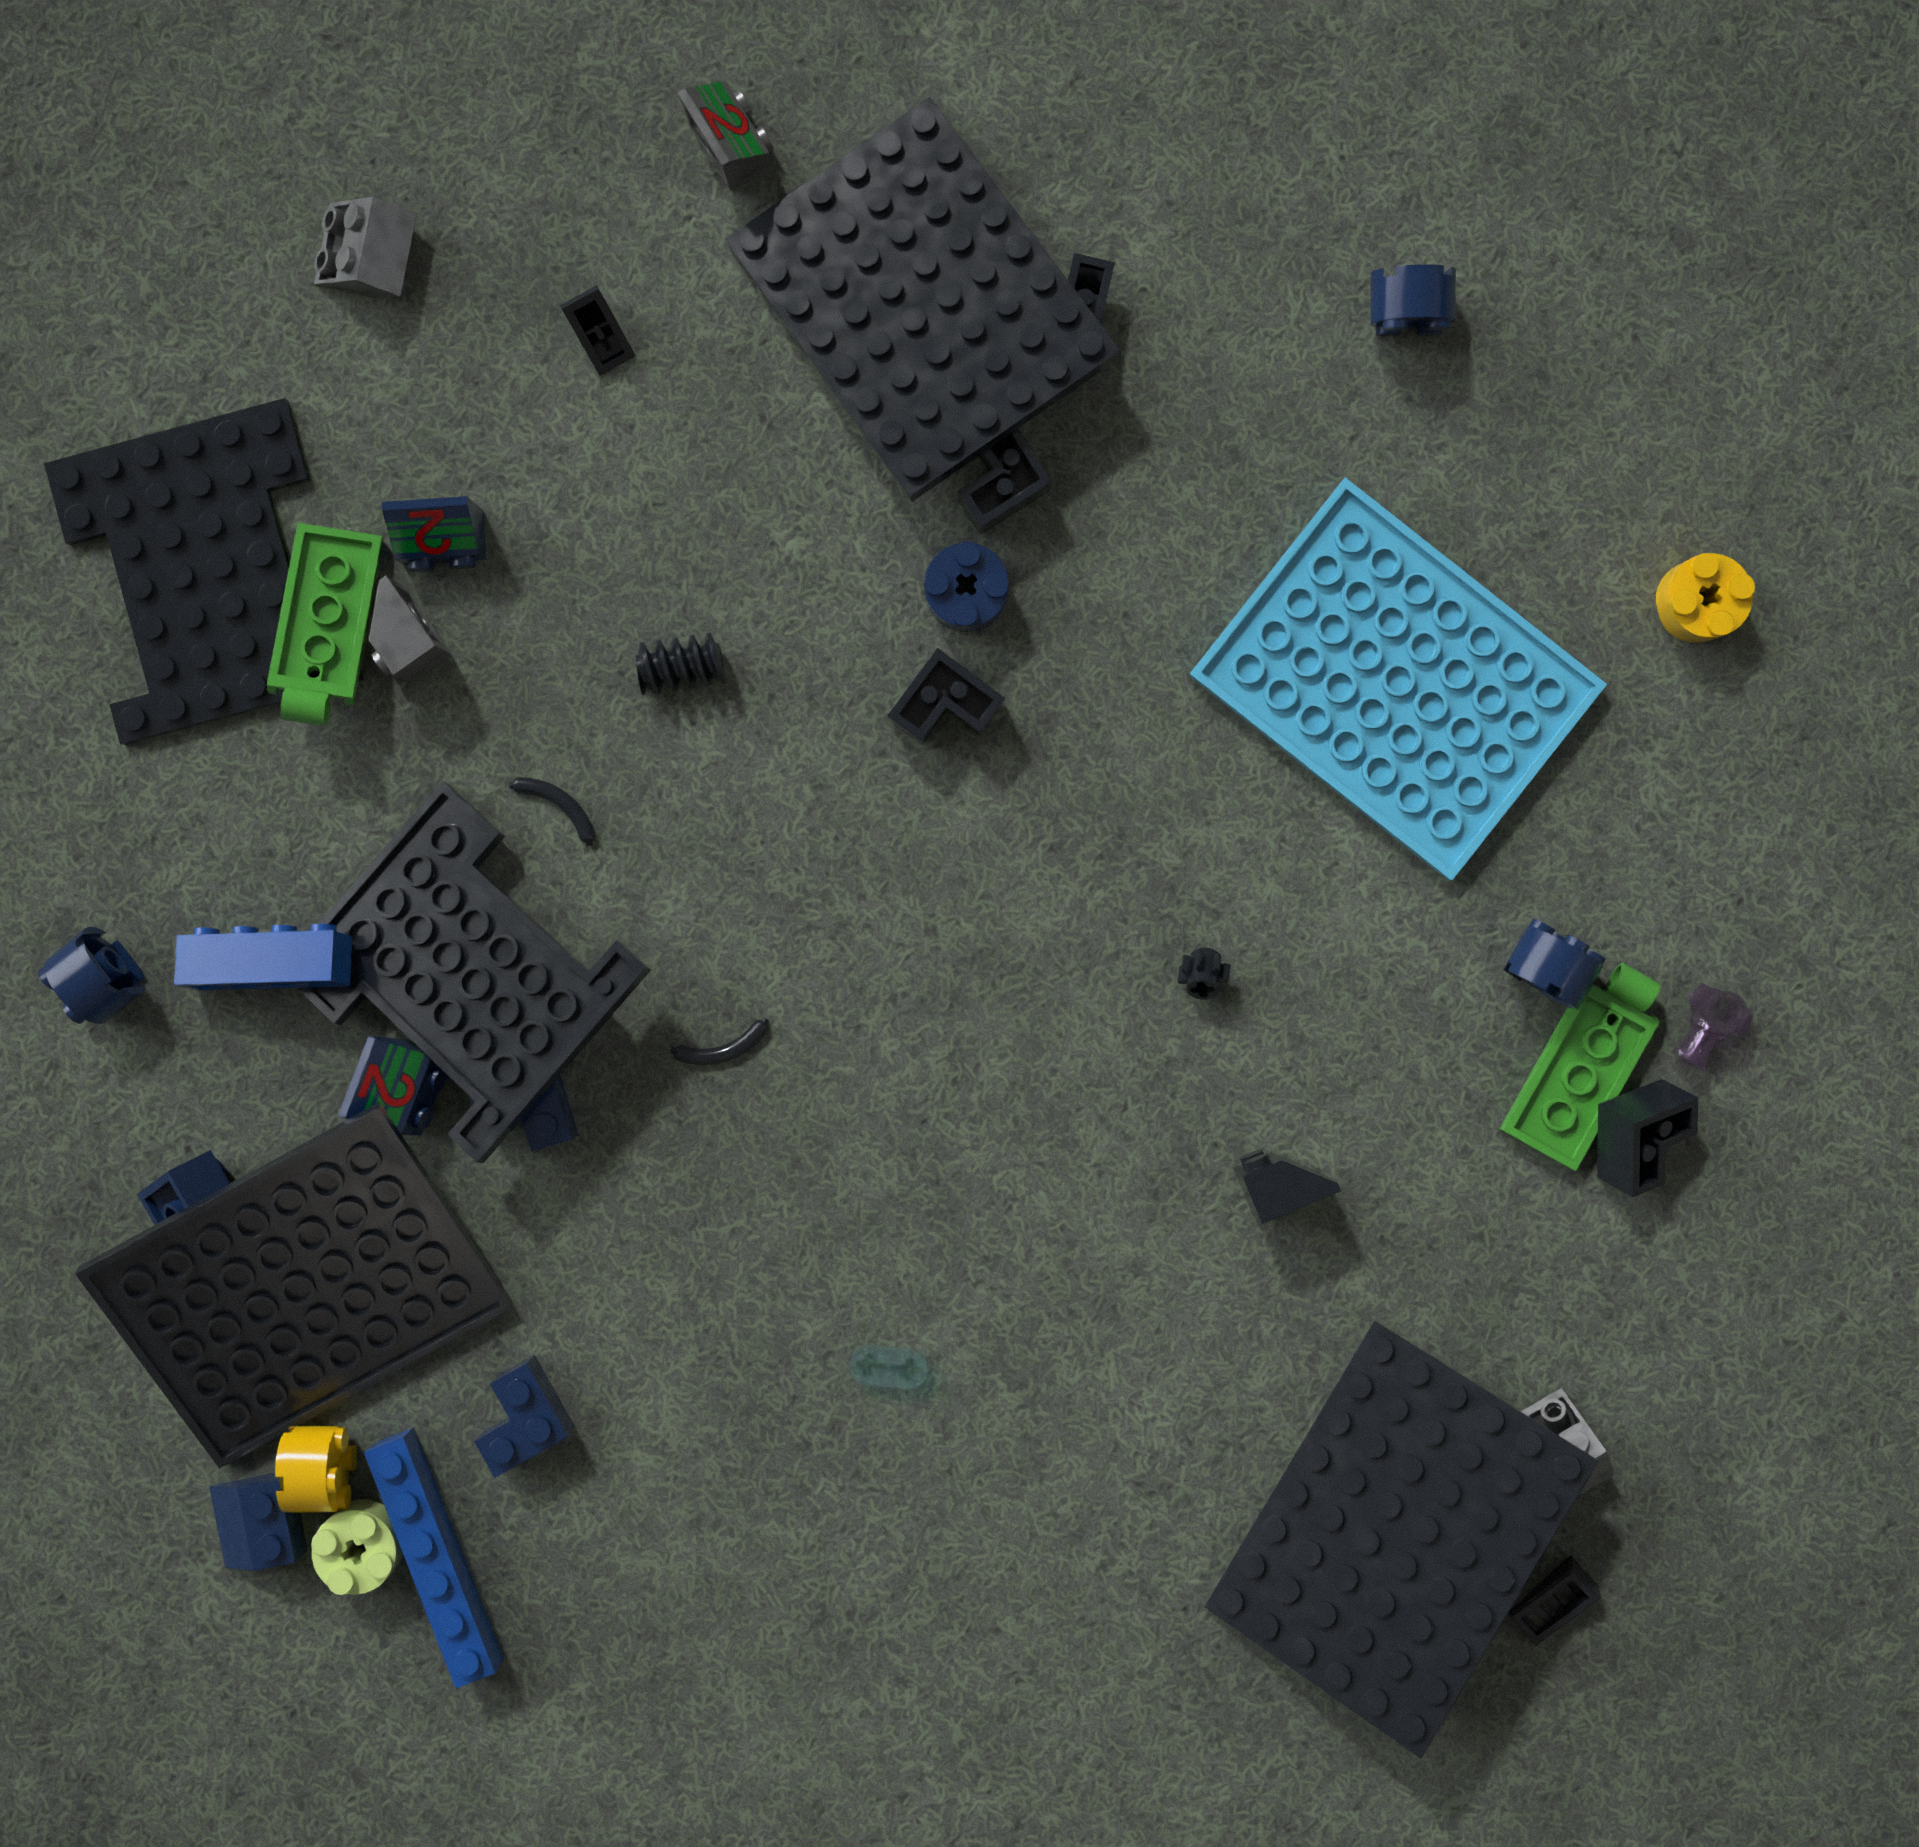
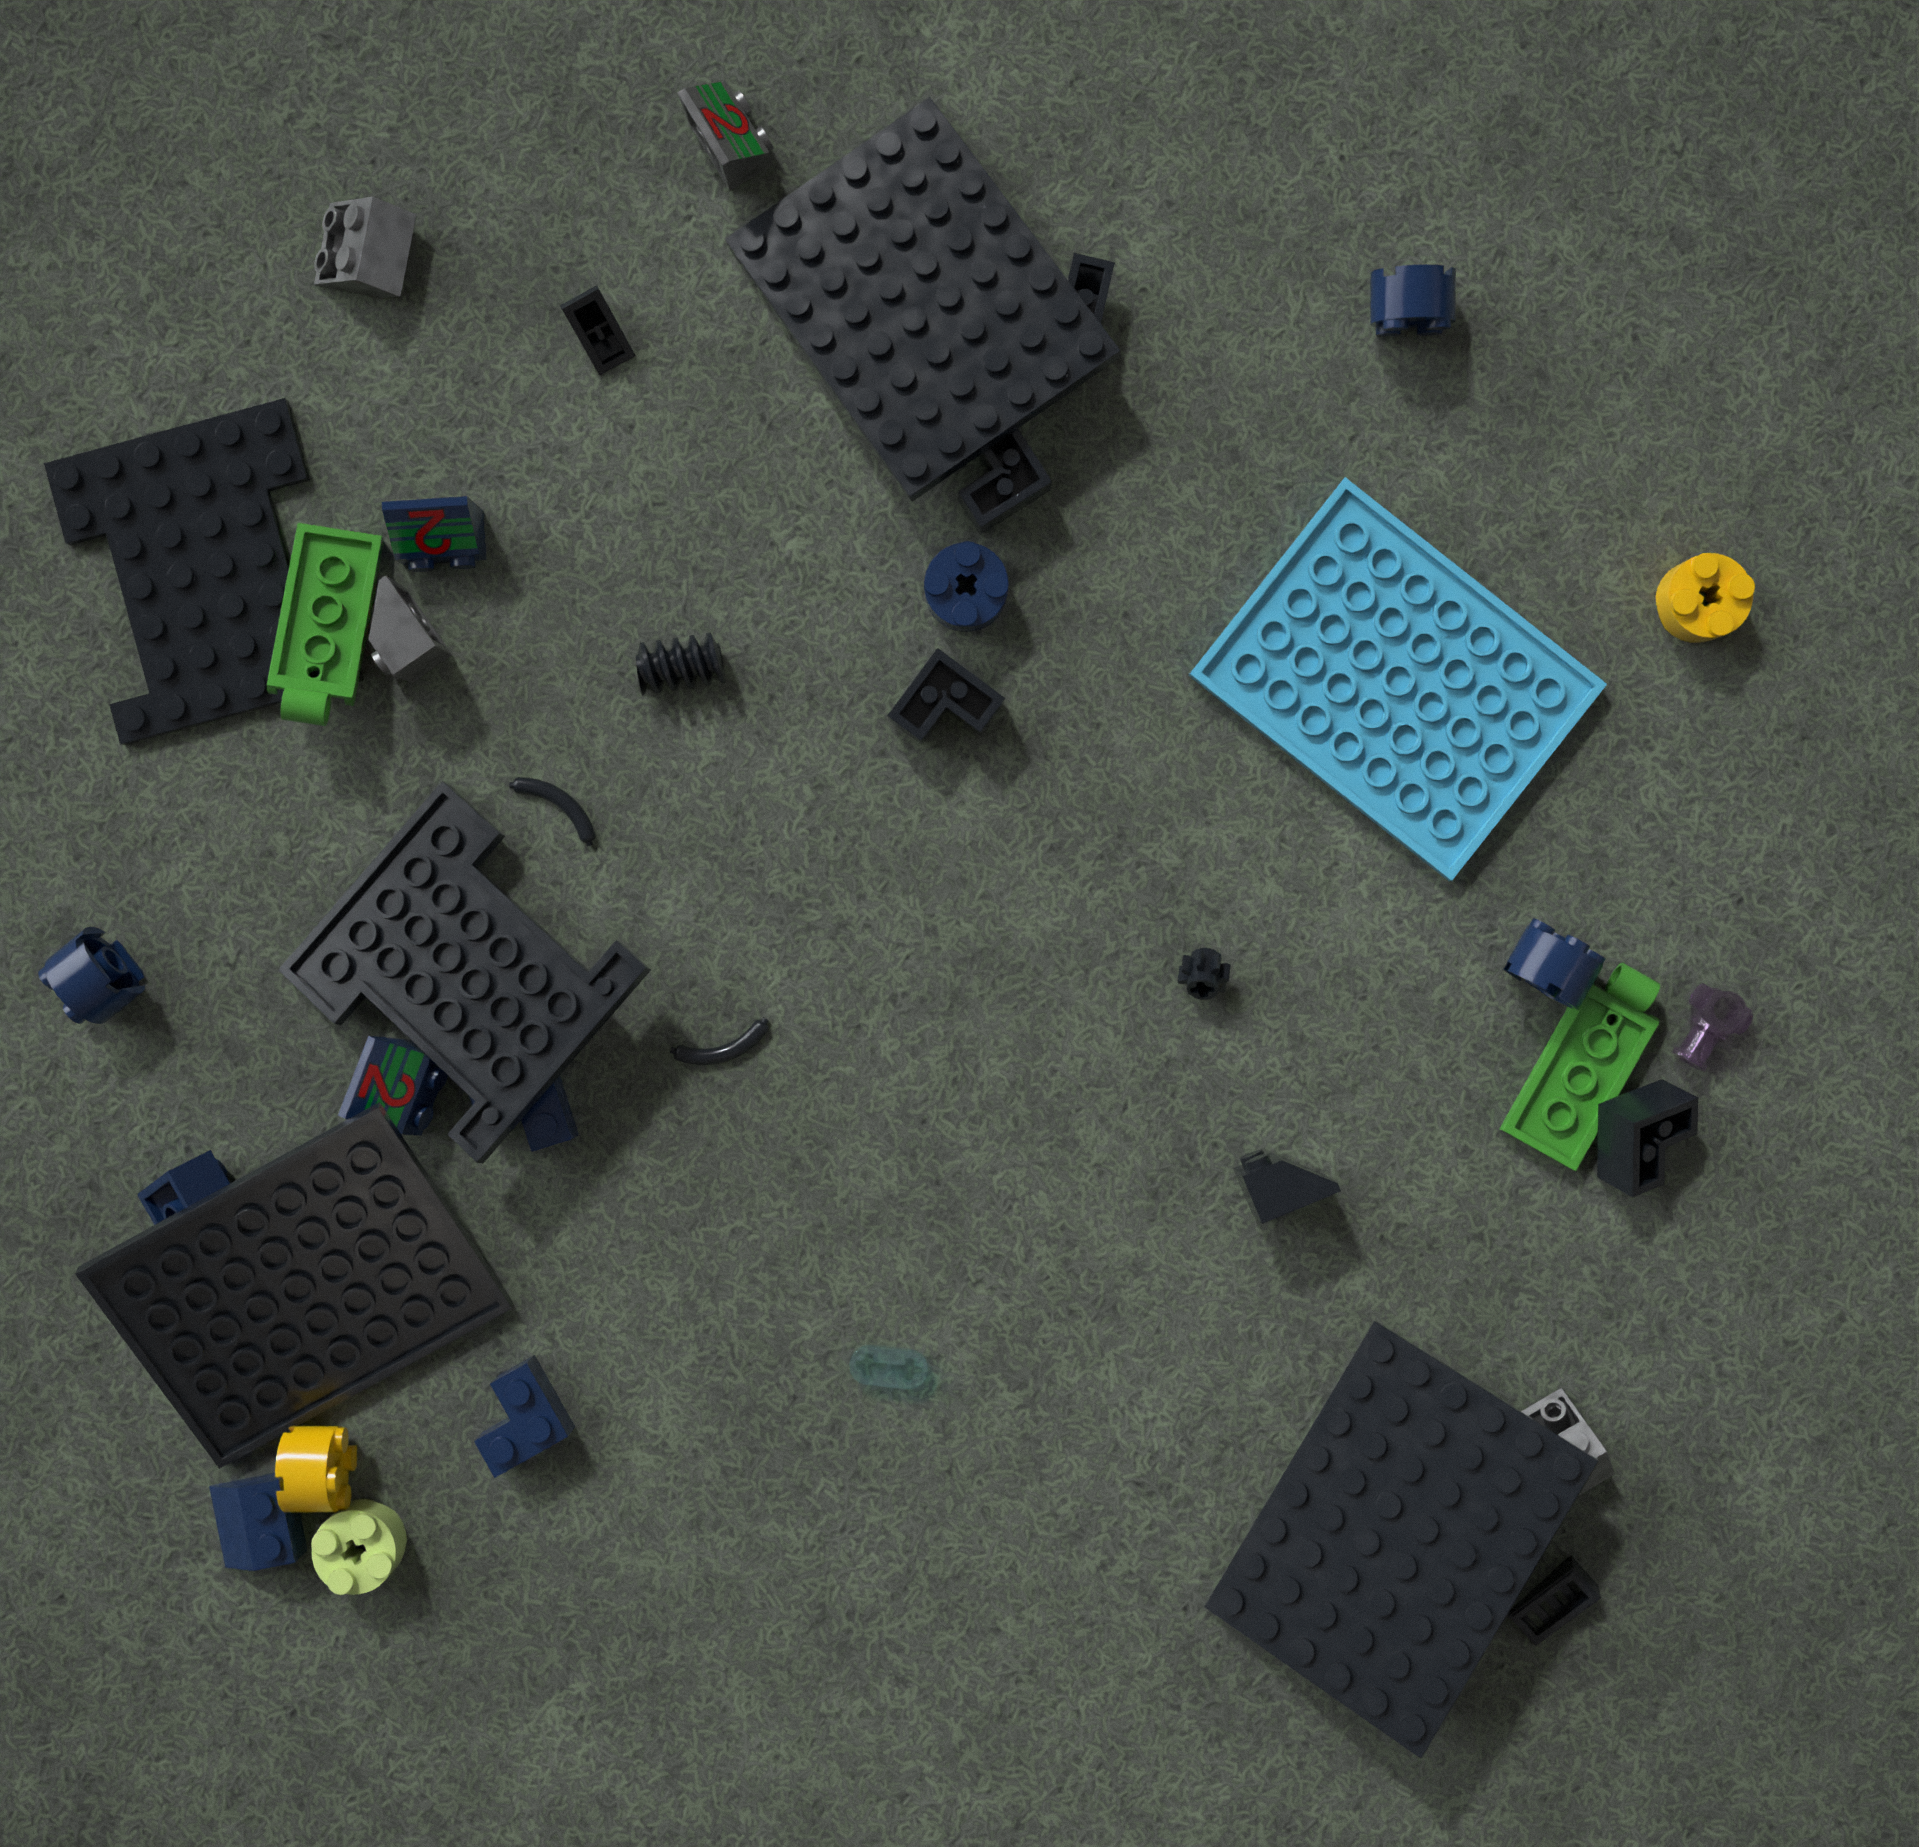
brick [174,924,352,991] -> none
blue brick [364,1427,504,1689] -> none

